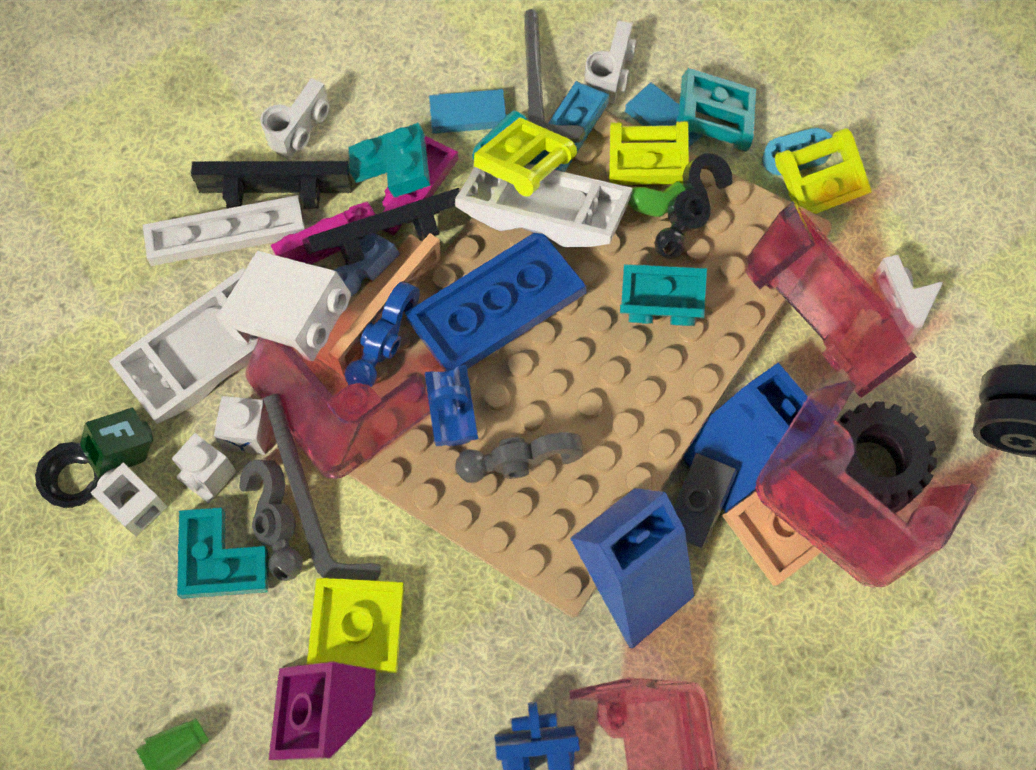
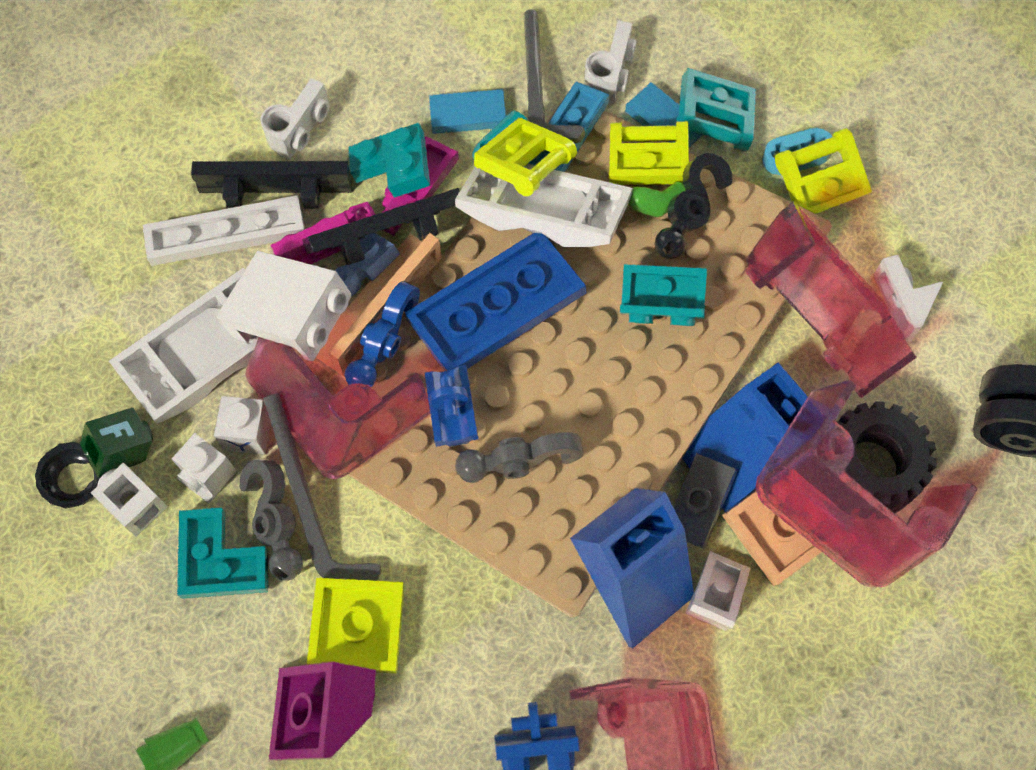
none -> white slope [685,551,750,631]

